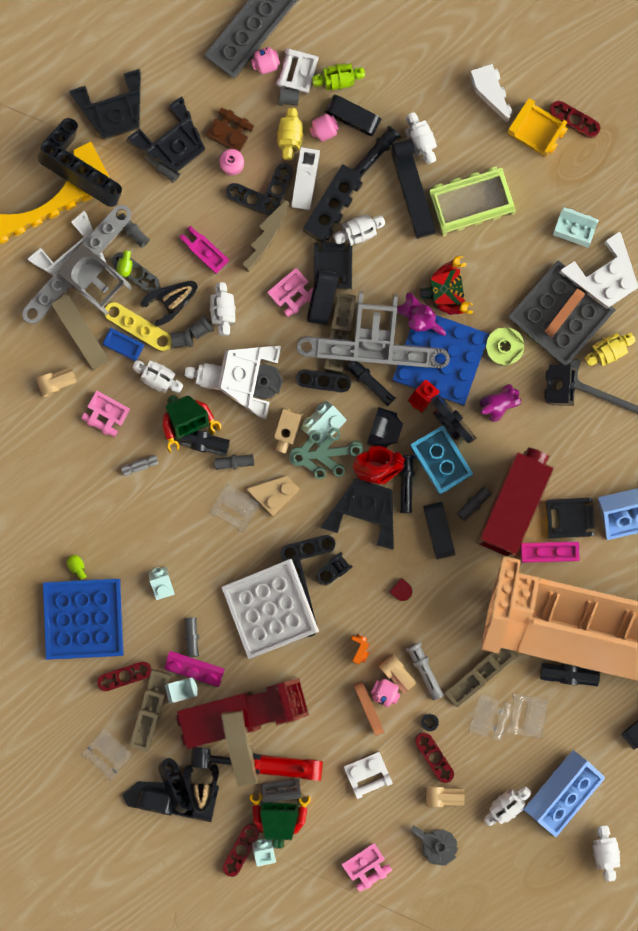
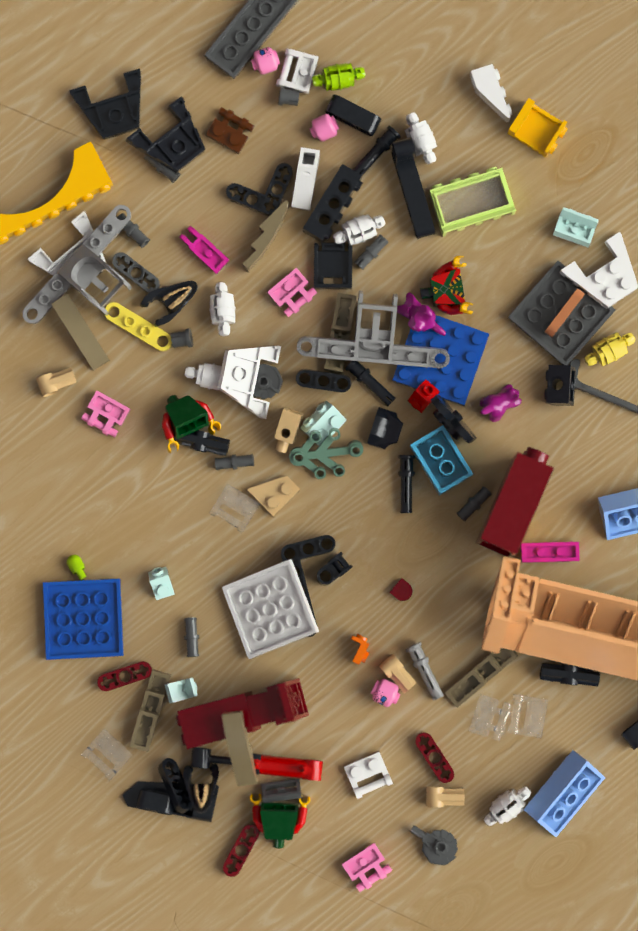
black beam [38,118,122,207] -> none
blue tile [102,328,145,361] -> none
lime cylinder [116,250,133,277] -> none
light grey axle [121,455,159,476] -> none
white piece [132,360,183,393] -> none
dark pink plate [164,651,225,687] -> none
dark grey bush [189,314,214,339] -> none
bright pink head [219,149,244,176] -> none
light aqua bracket [252,839,276,866] -> none
light yellow piece [277,108,303,161] -> none
black beam [307,269,338,325] -> none
black wing [321,478,394,550] -> none
red helmet [353,446,405,484] -> none
nougat beam [354,681,384,736] -> none
black bush [421,714,439,731] -> none
black beam [423,501,455,560] -> none
yellowish green plate [485,328,524,366] -> none
black container [546,498,595,539] -> none
dark red beam [550,101,600,138] -> none
white piece [592,826,620,882] -> none
none -> dark grey pin [354,234,389,270]

